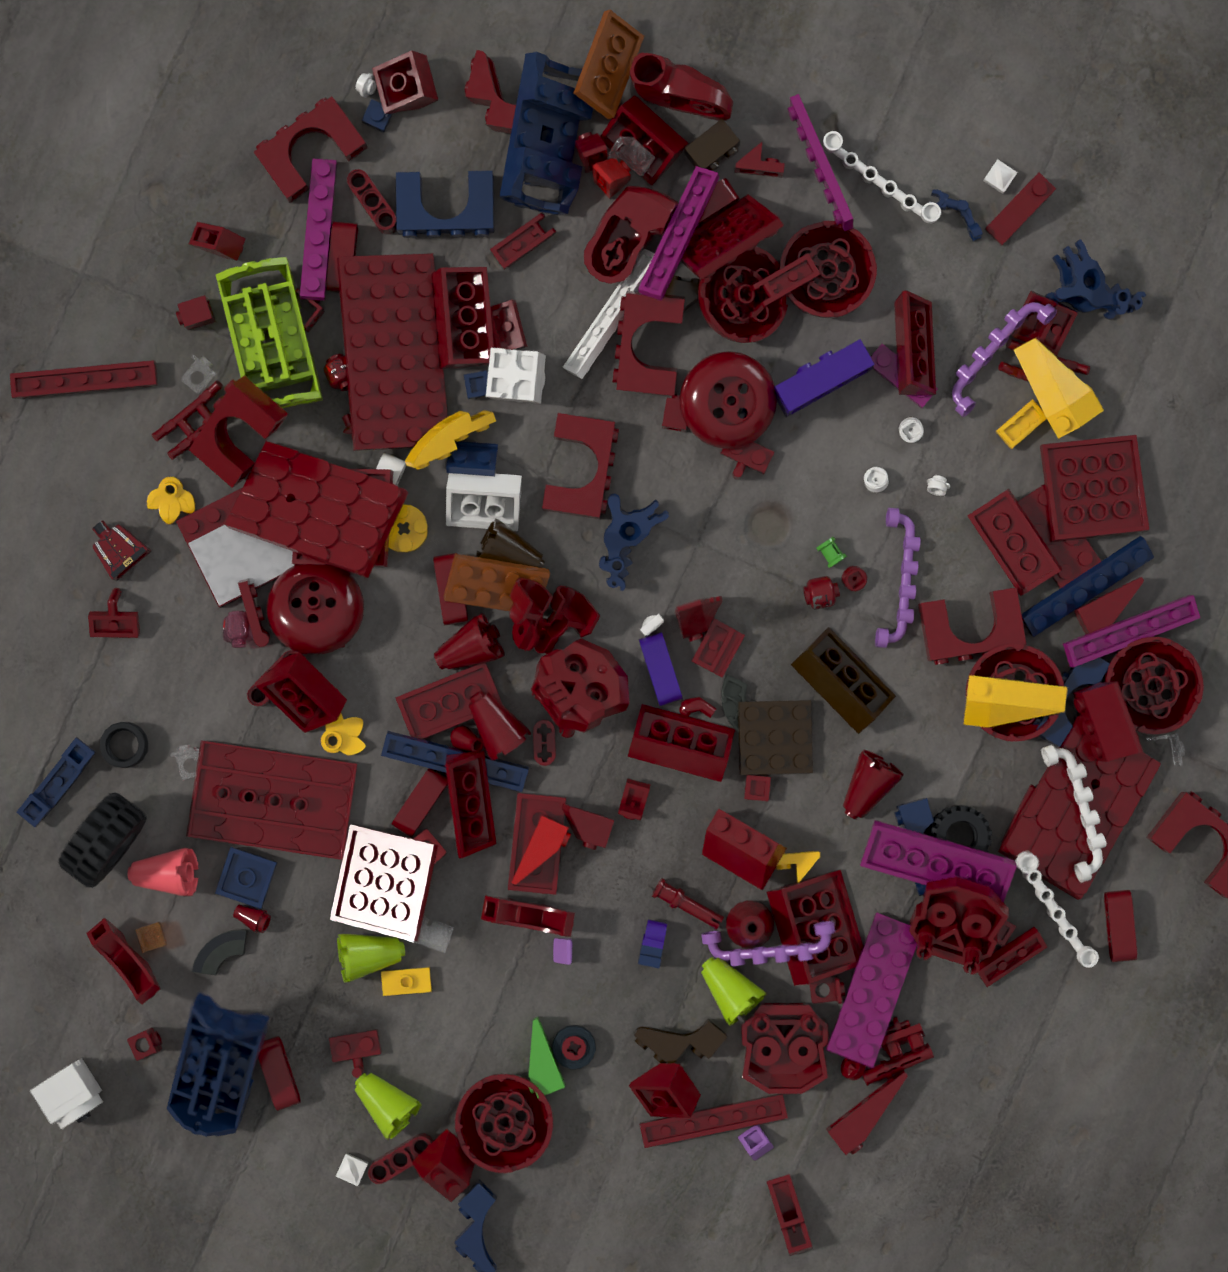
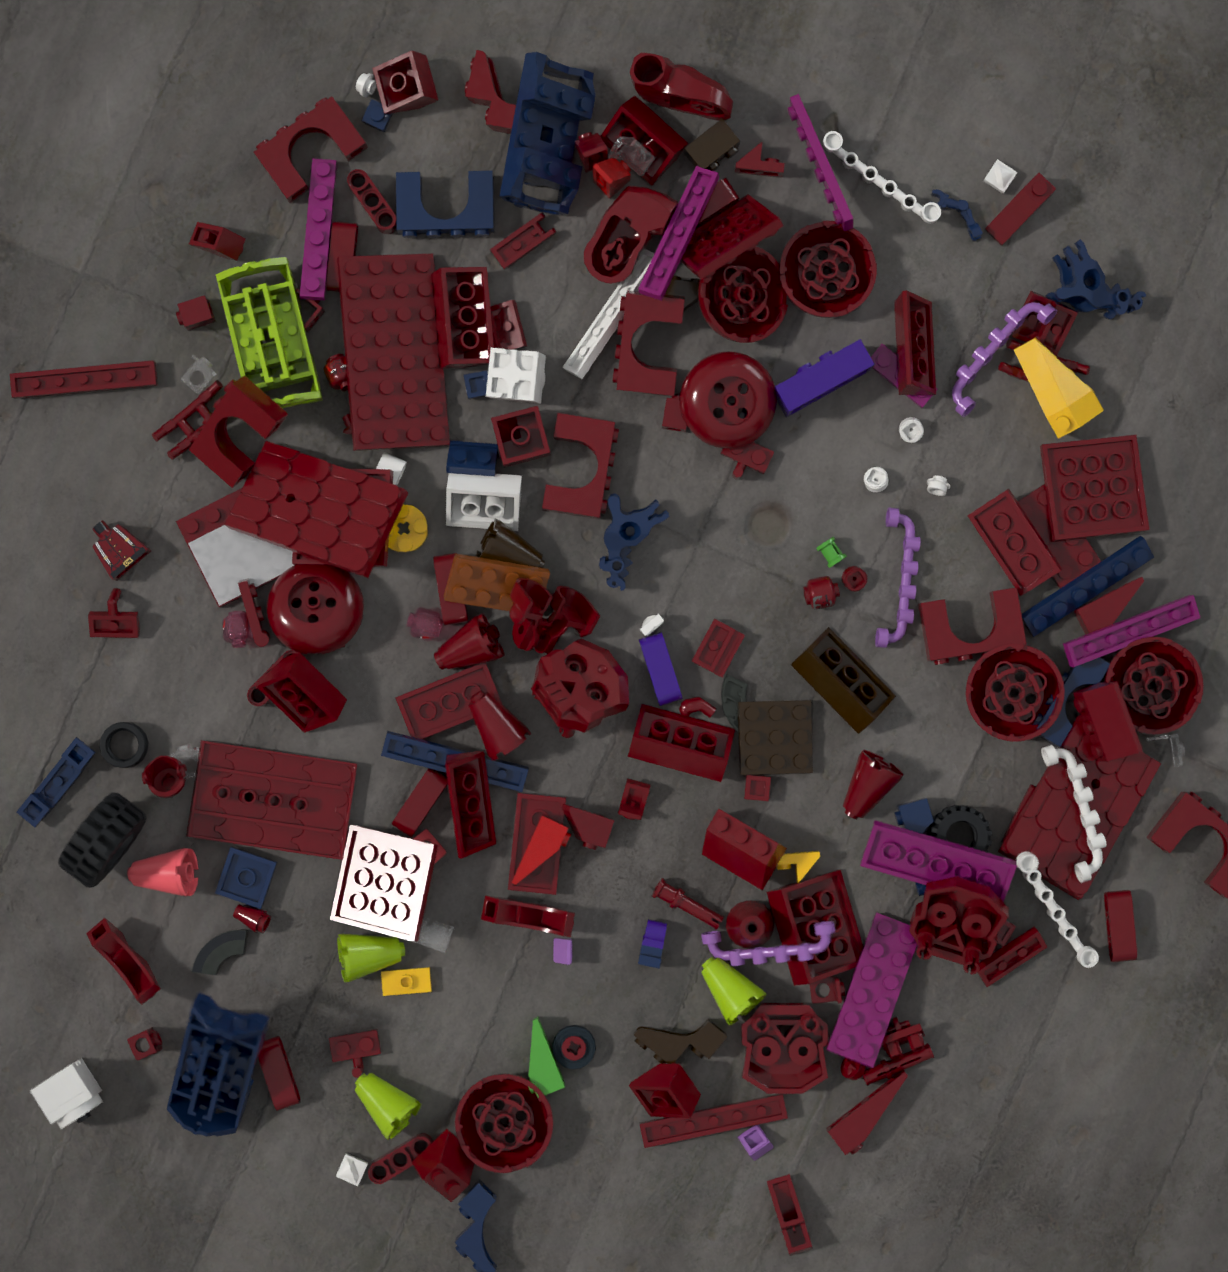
clear orange plate [135,922,167,953] -> none
yellow plate [147,476,195,525] -> none
yellow plate [321,714,366,755] -> none
yellow slope [405,410,496,469] -> none
dark red cone [450,726,483,752] -> none
dark red beam [533,720,556,766] -> none
dark orange plate [573,10,644,119] -> none
dark red wedge [675,596,723,642] -> none
dark red hinge [751,253,820,308] -> none
yellow wedge [963,676,1067,727] -> none
yellow plate [995,399,1047,449] -> none
none -> dark red cap [142,756,187,798]
none -> clear pink head [406,607,443,642]
none -> dark red slope [491,406,551,468]

